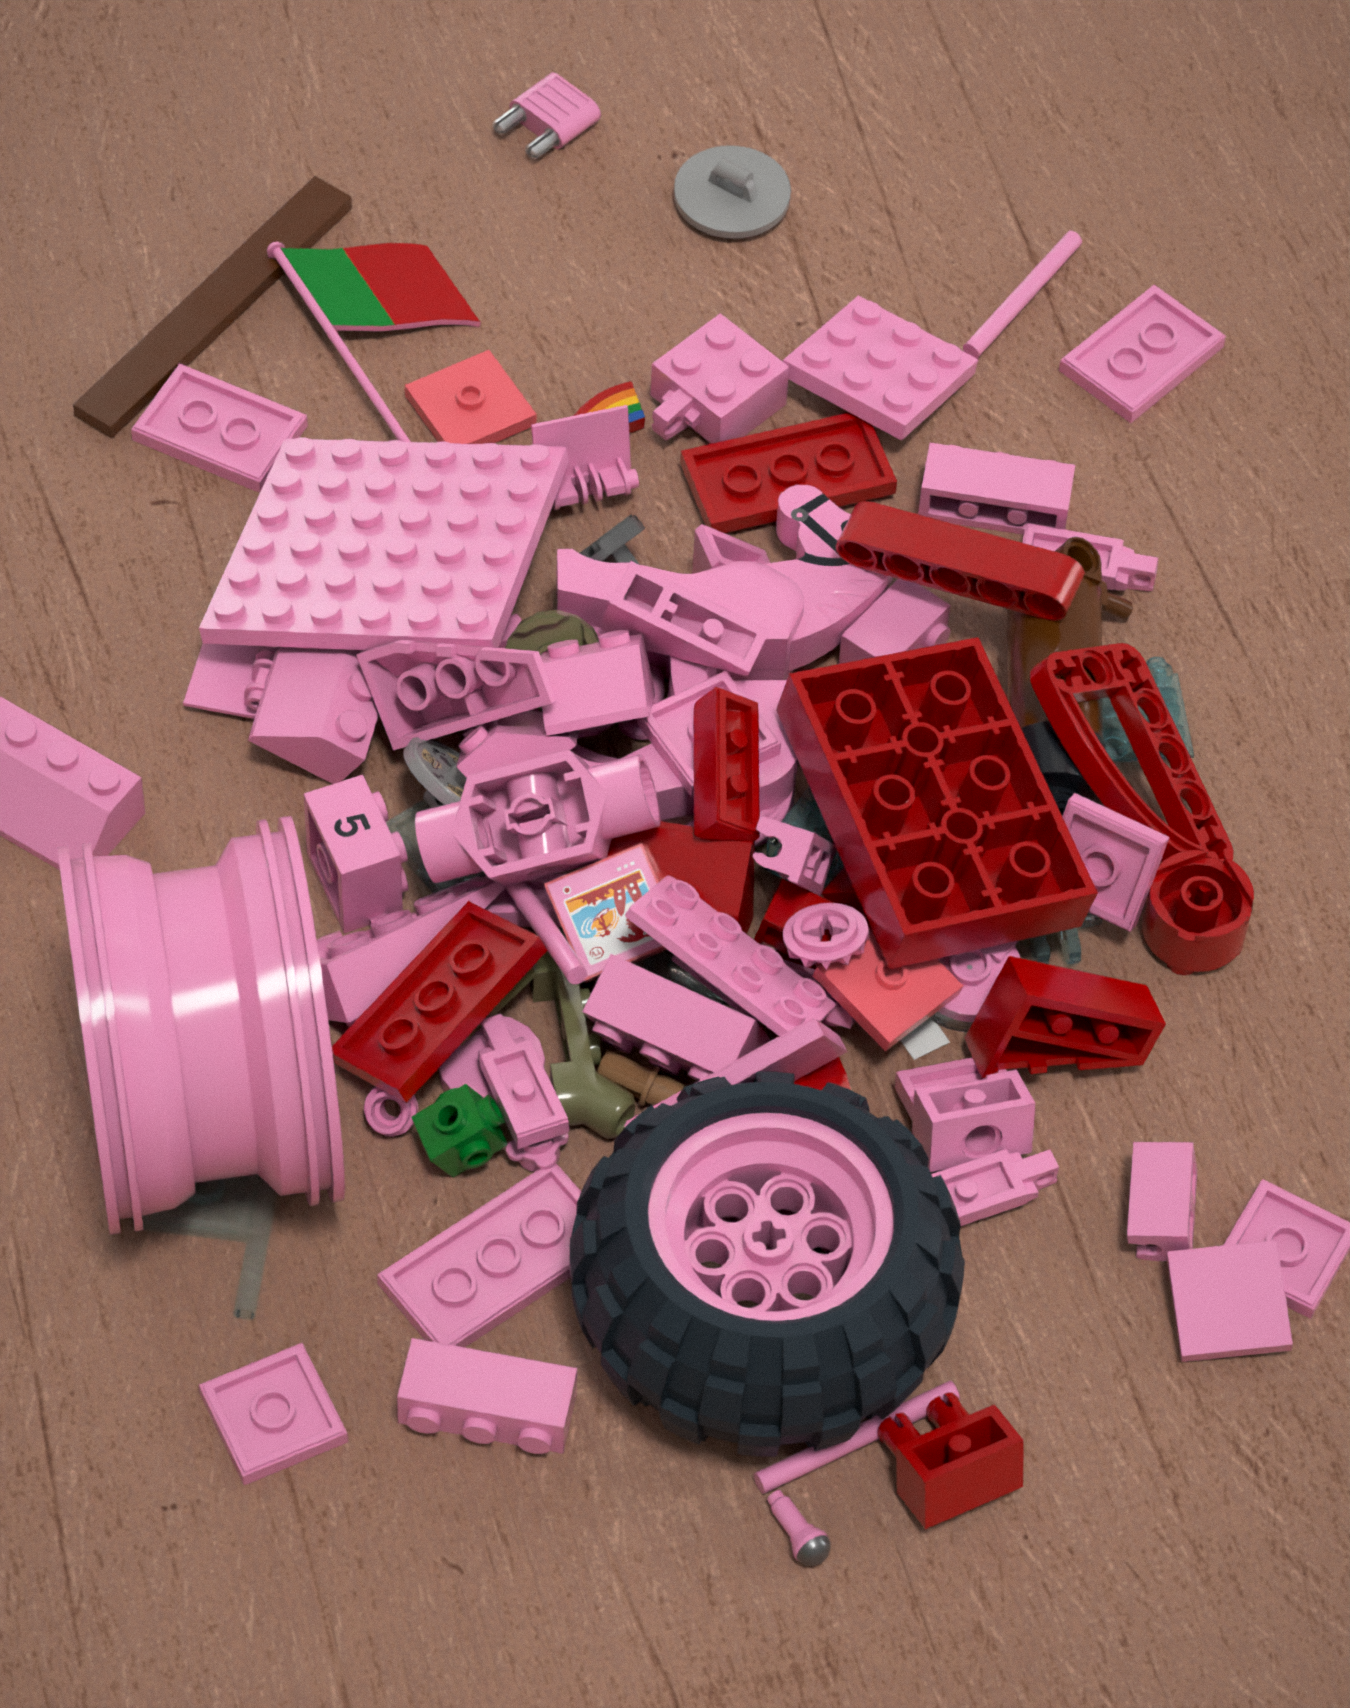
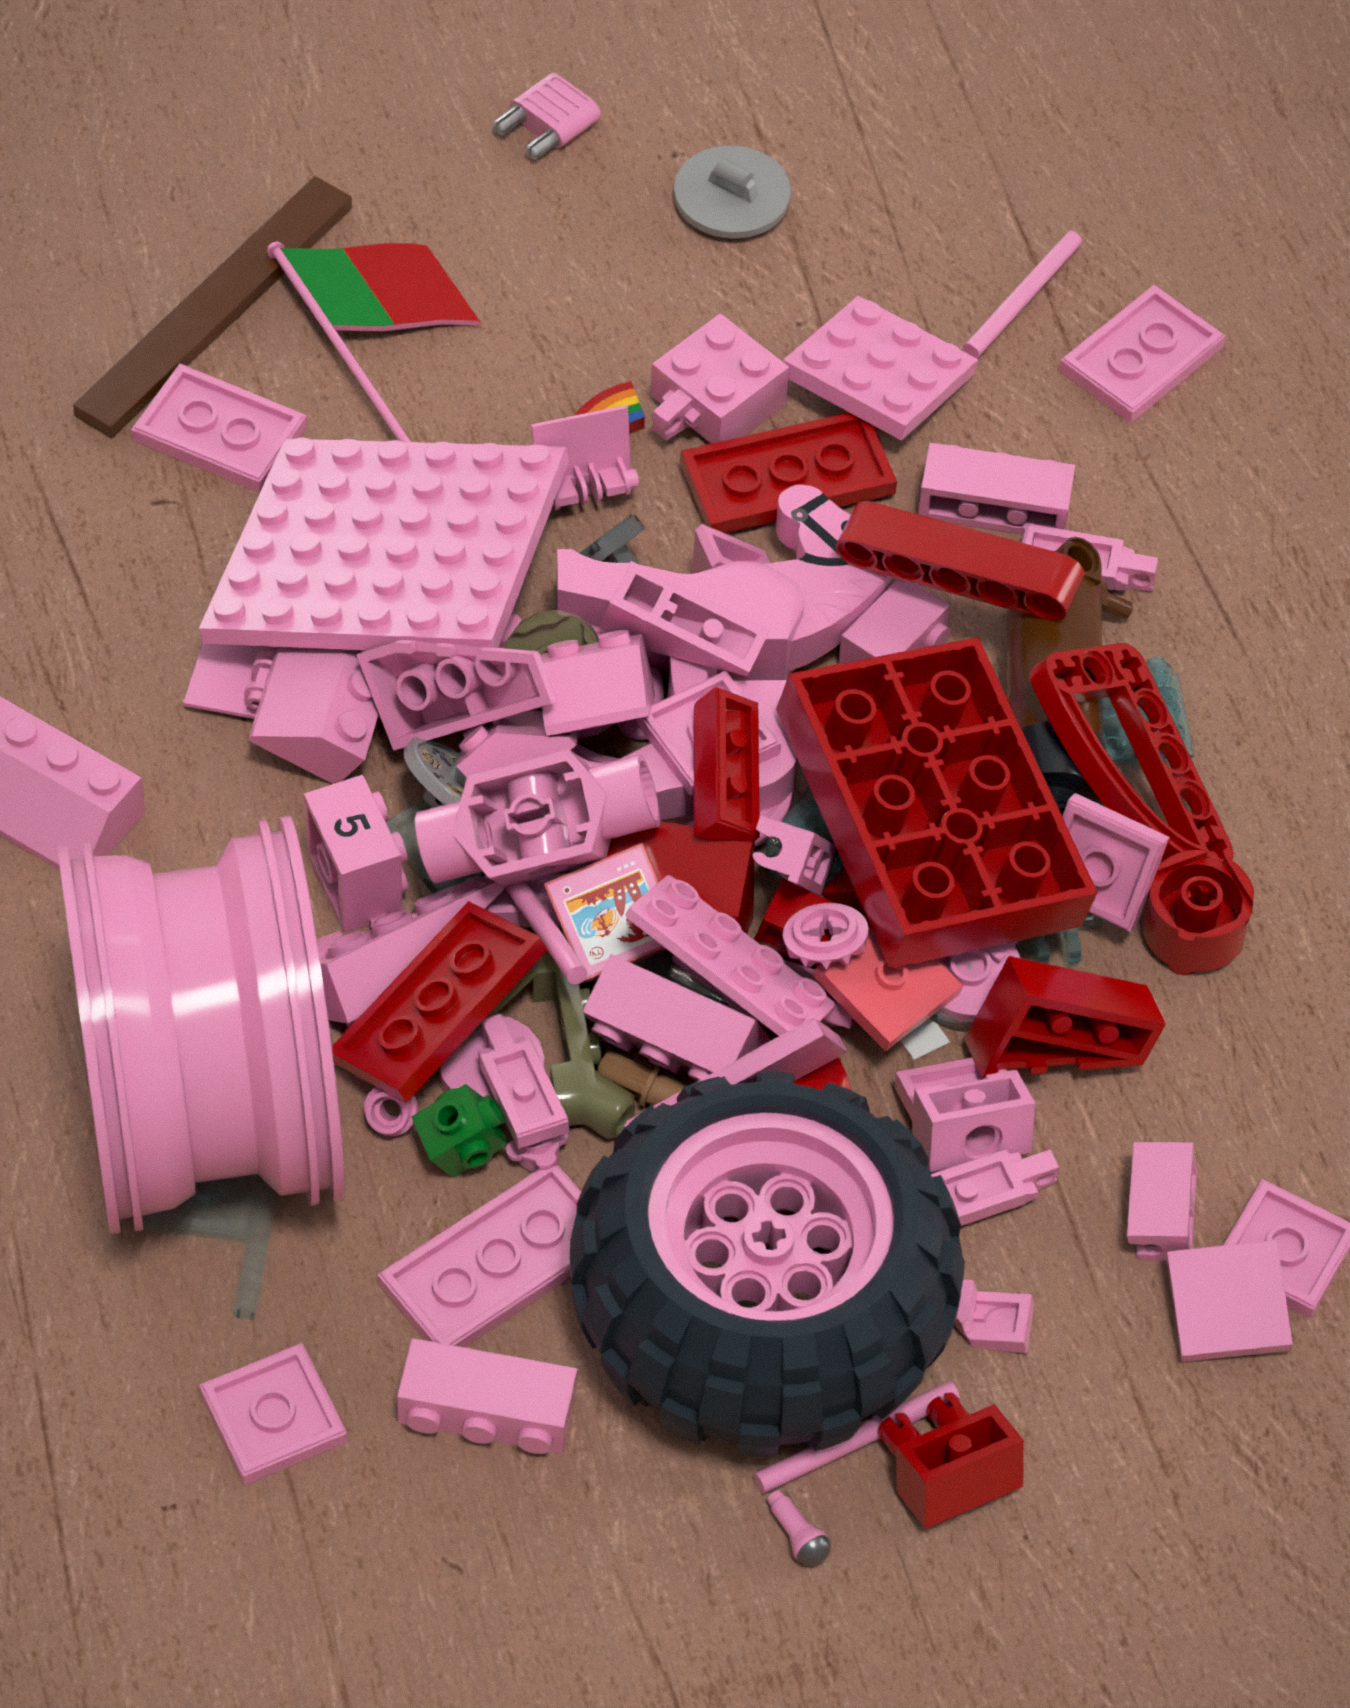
coral plate [405,350,537,444] -> none
none -> bright pink slope [954,1280,1035,1353]

